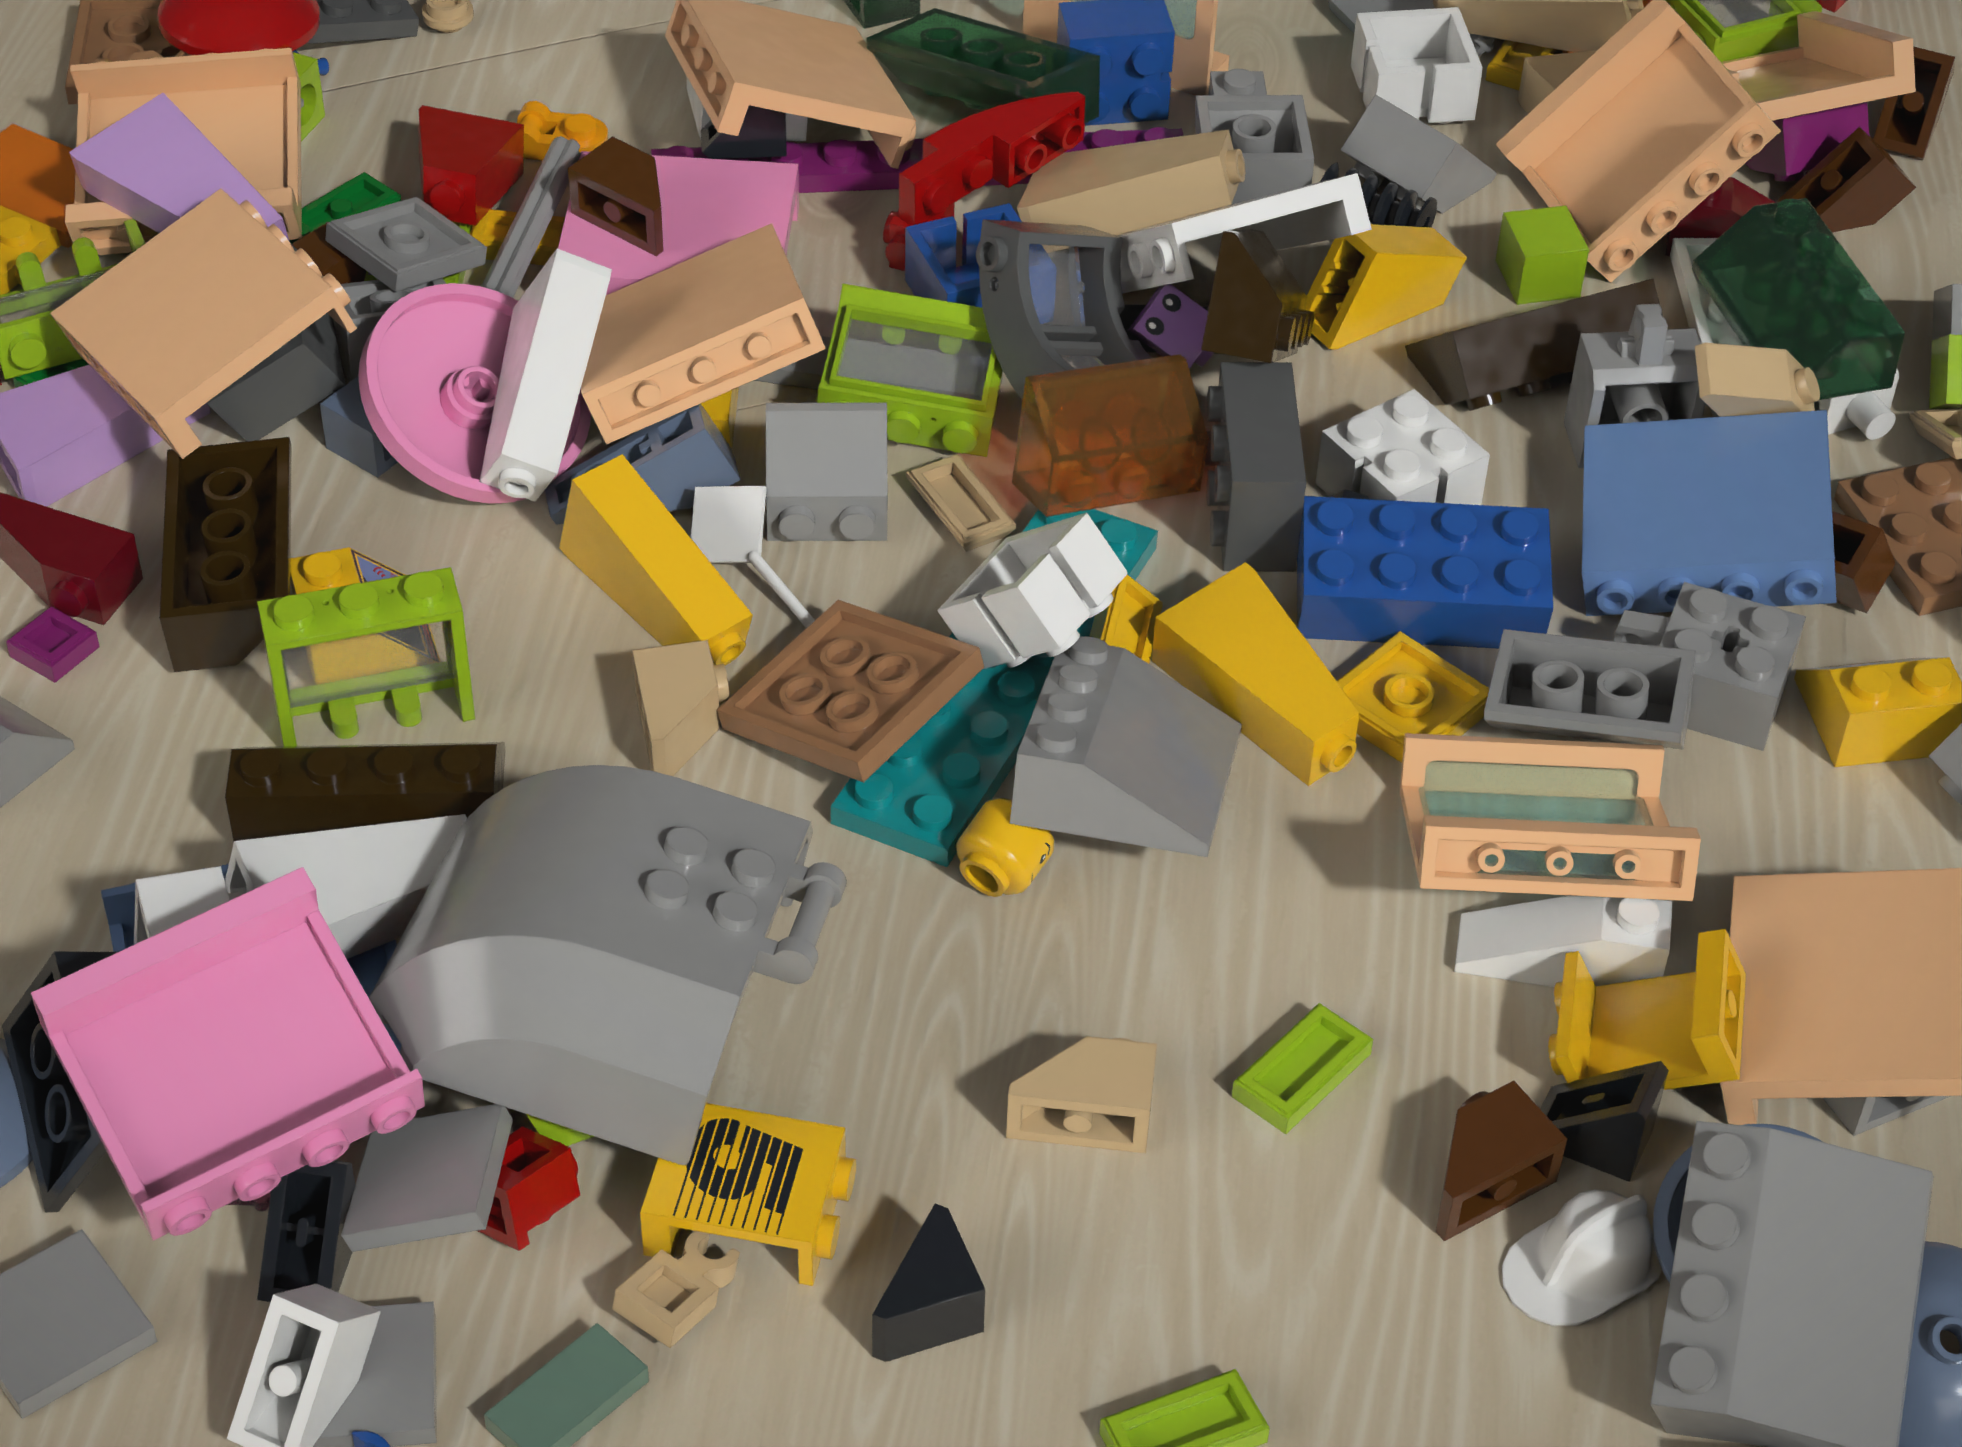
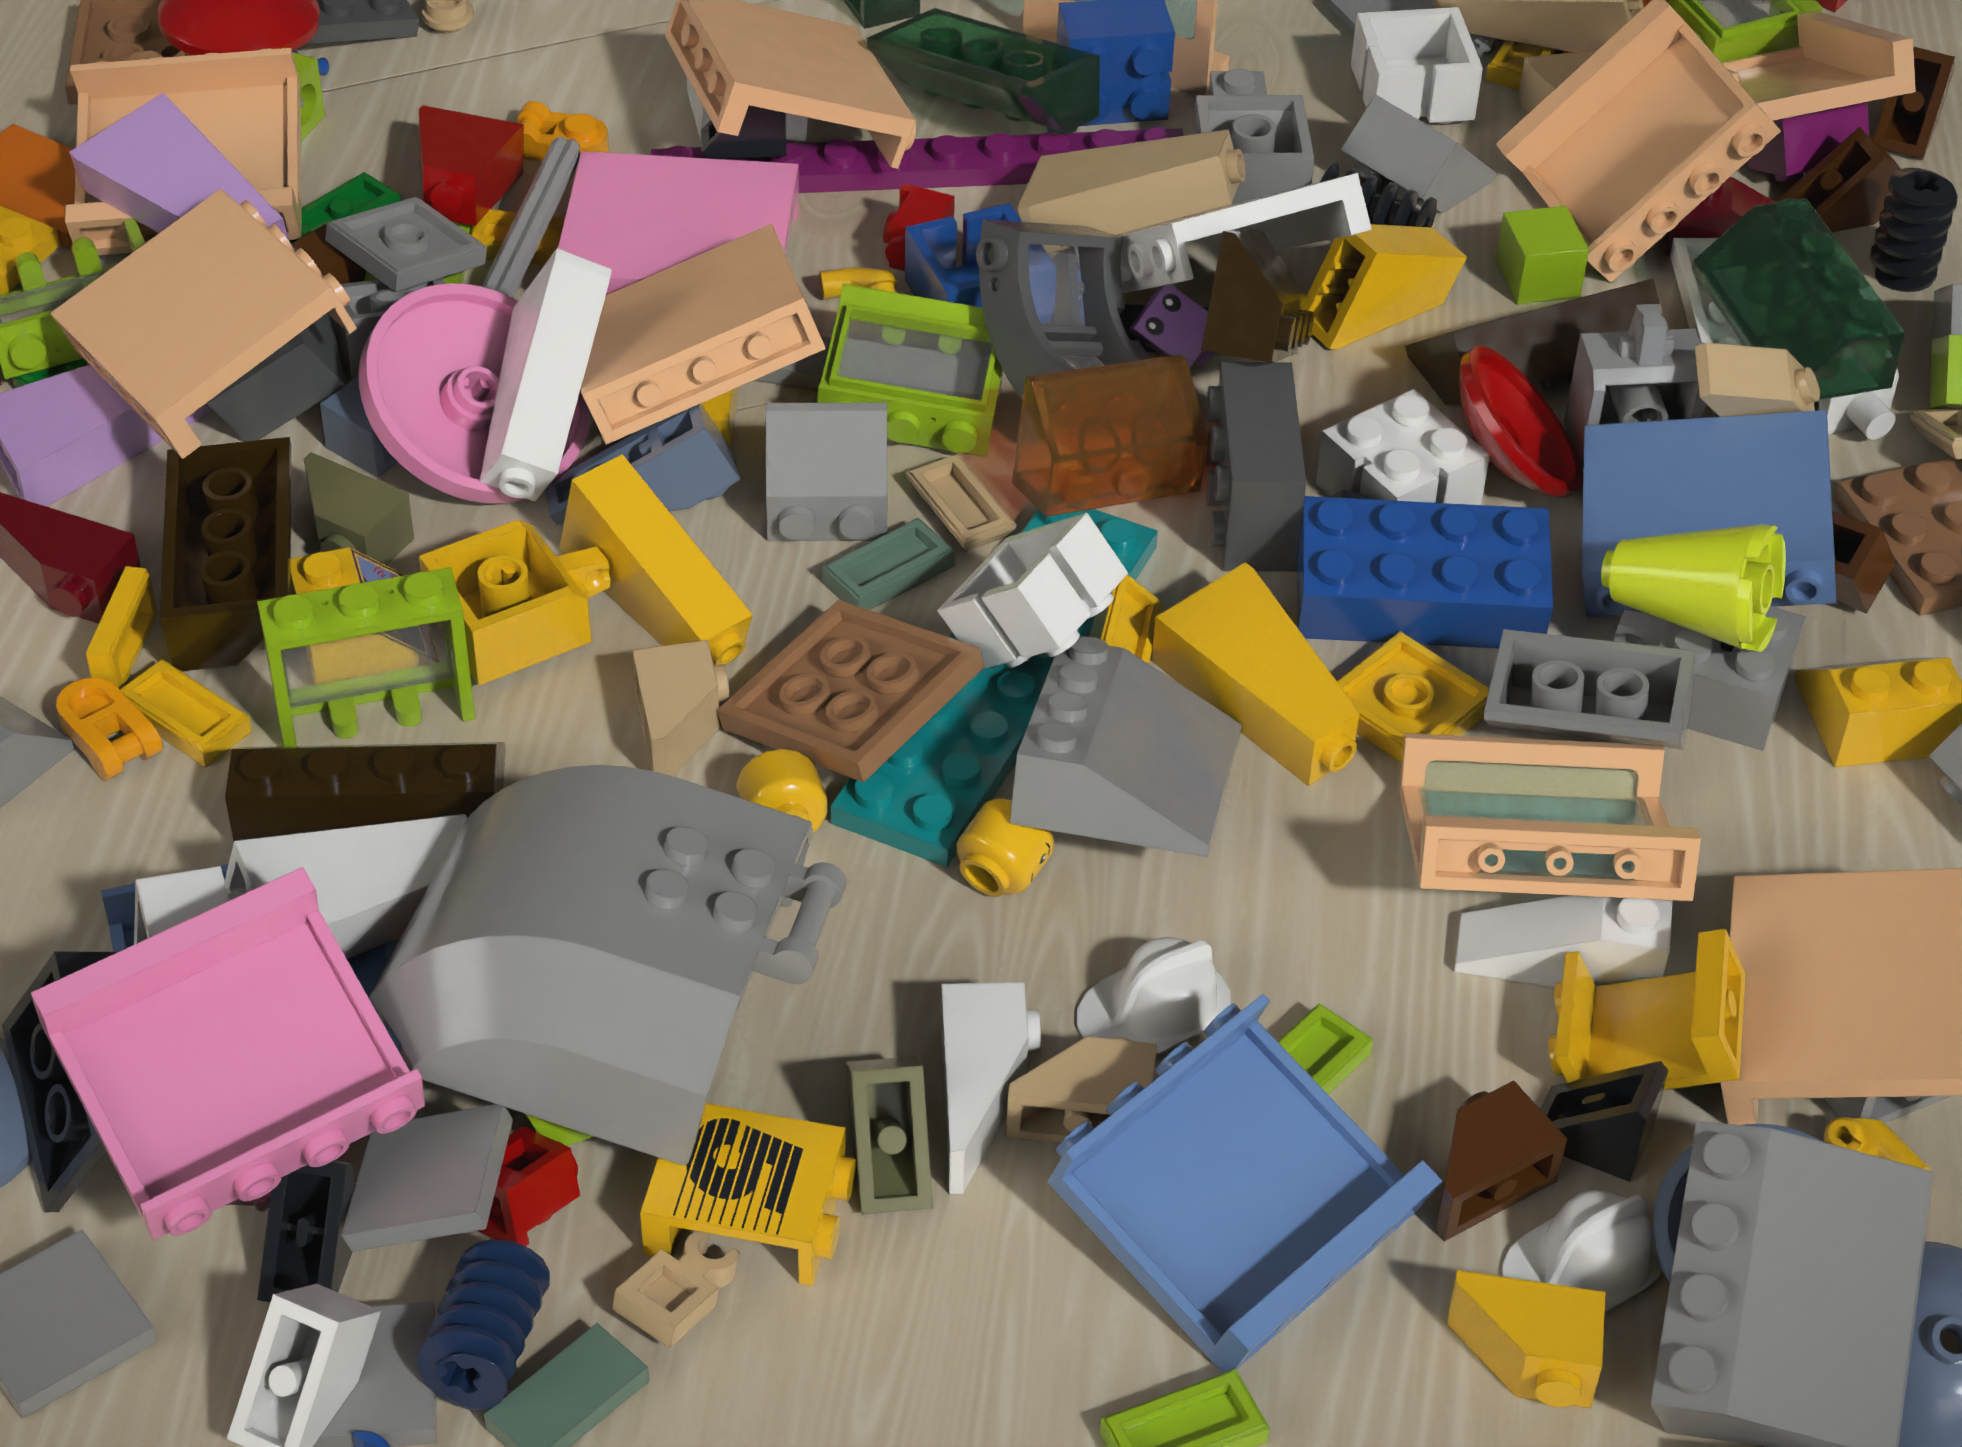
magenta tile [6,606,100,683] -> none
reddish brown slope [568,136,664,256] -> none
white piece [691,486,815,628] -> none
black slope [872,1203,985,1362] -> none
red slope [899,92,1085,226] -> none
none -> light orange plate [56,677,163,781]
none -> yellow tile [86,566,158,689]
none -> yellow tile [120,659,252,767]
none -> olive slope [304,452,414,566]
none -> dark blue piece [418,1239,550,1410]
none -> yellow hinge [419,519,611,686]
none -> yellow head [736,749,827,835]
none -> yellow arm [818,267,899,299]
none -> sand green tile [822,518,955,610]
none -> olive slope [846,1056,933,1215]
none -> white slope [940,982,1041,1194]
none -> medium blue panel [1047,994,1443,1373]
none -> white piece [1077,937,1231,1056]
none -> yellow slope [1447,1270,1606,1408]
none -> red dish [1459,346,1583,498]
none -> neon yellow cone [1601,524,1786,652]
none -> yellow arm [1824,1116,1930,1171]
none -> black piece [1870,168,1958,292]

